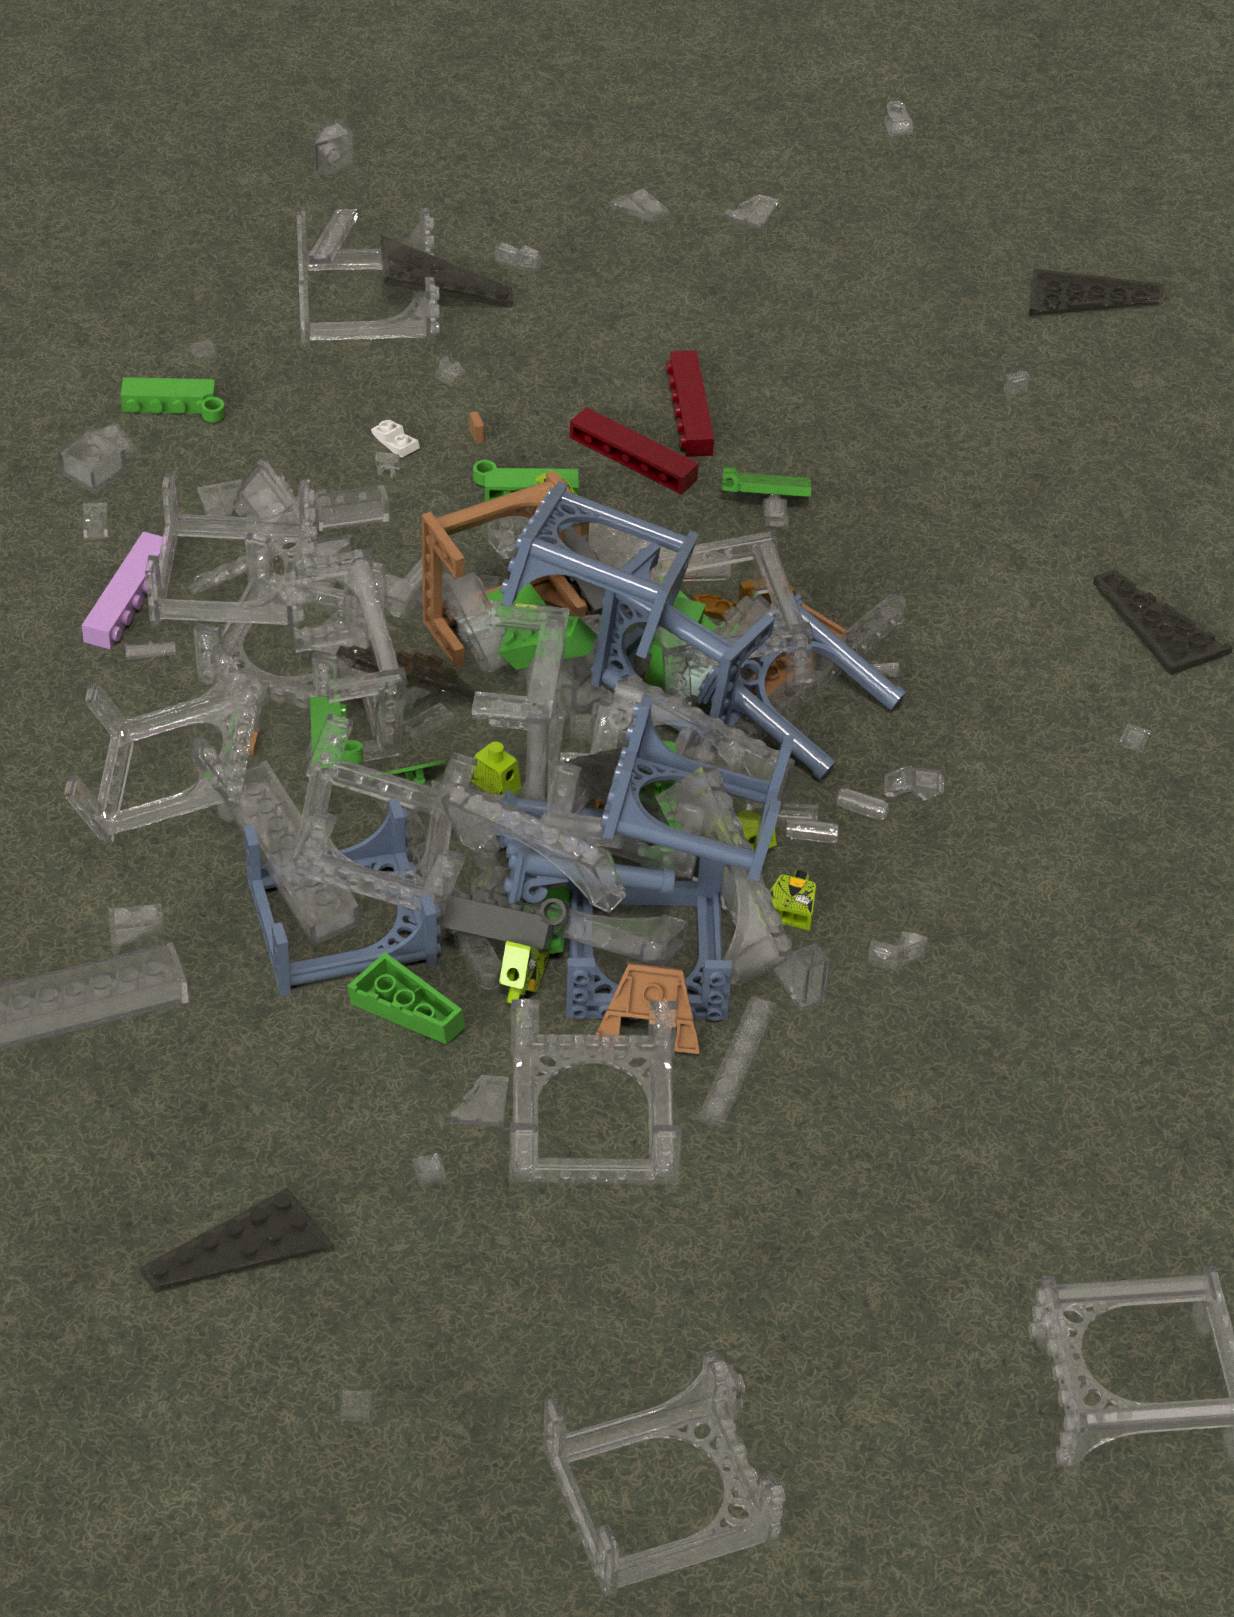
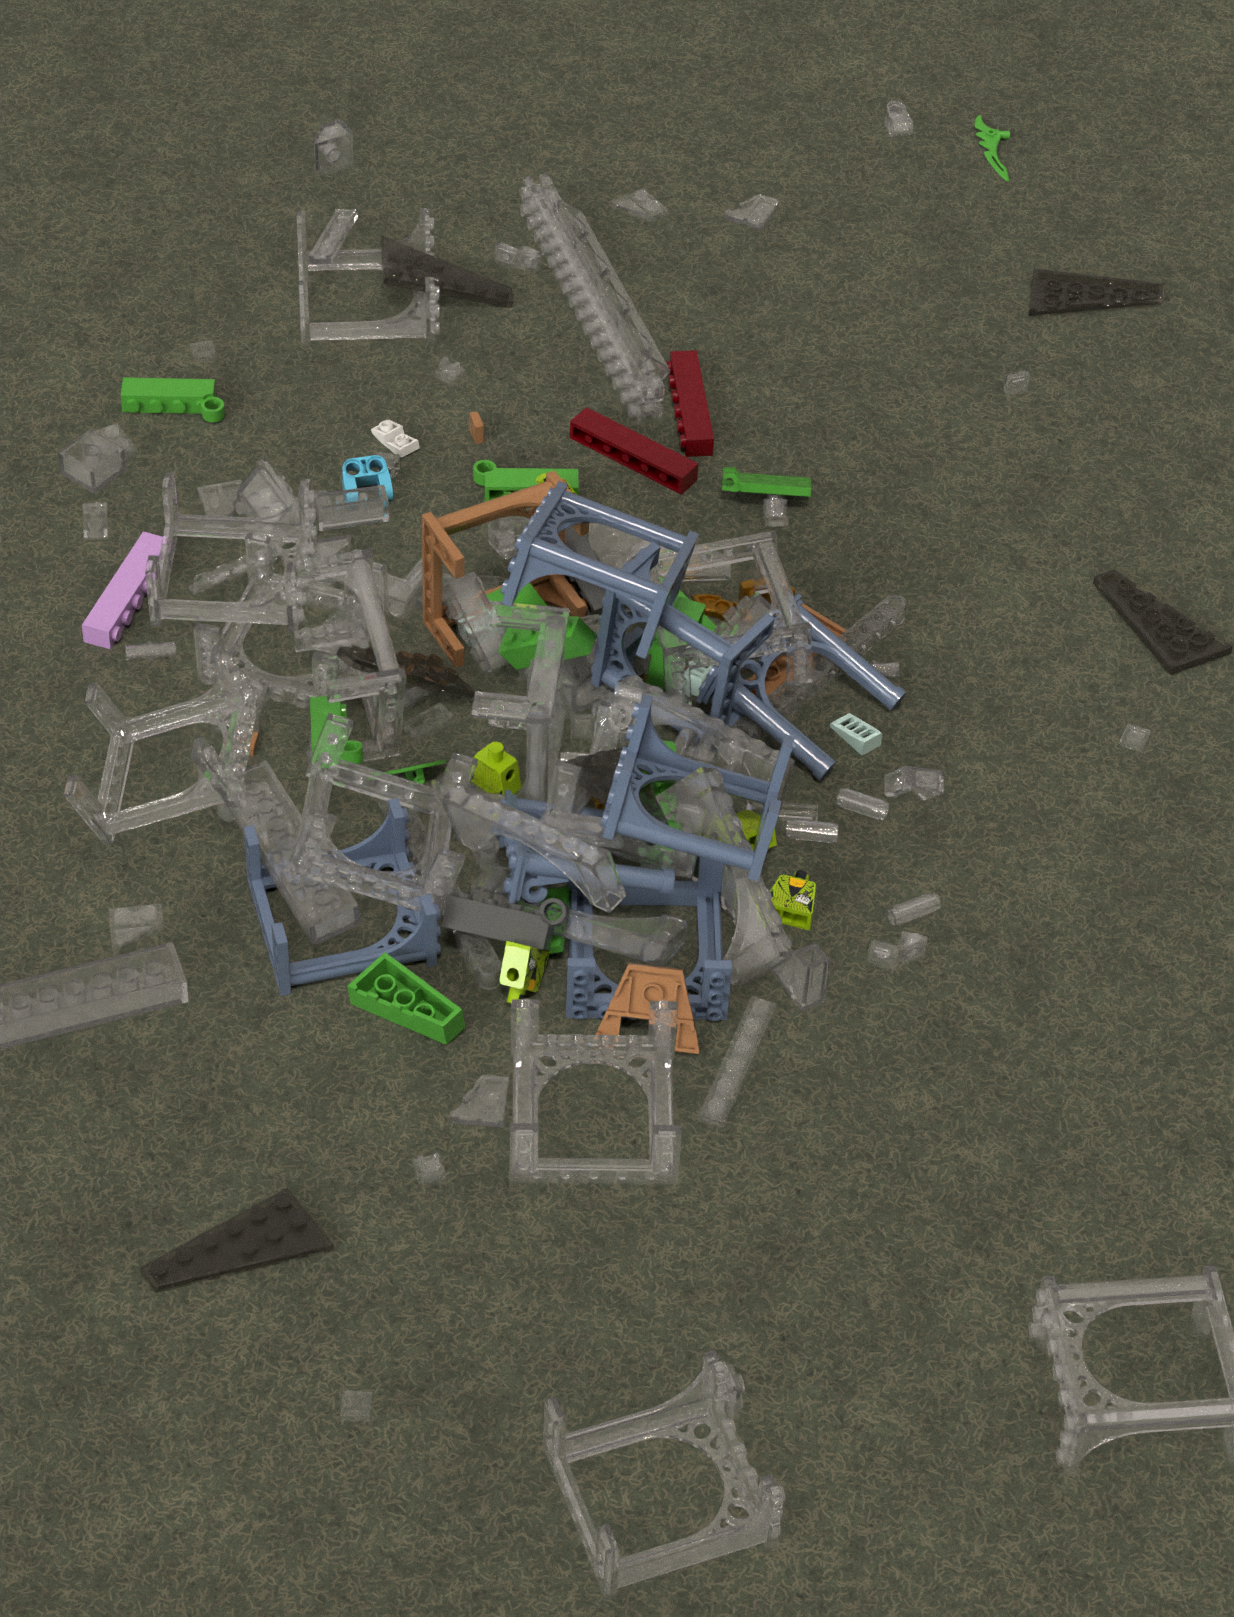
none -> medium azure piece [341,455,393,506]
none -> clear piece [520,173,670,426]
none -> light aqua slope [830,713,882,756]
none -> clear piece [887,892,941,926]
none -> bright green piece [975,115,1010,182]

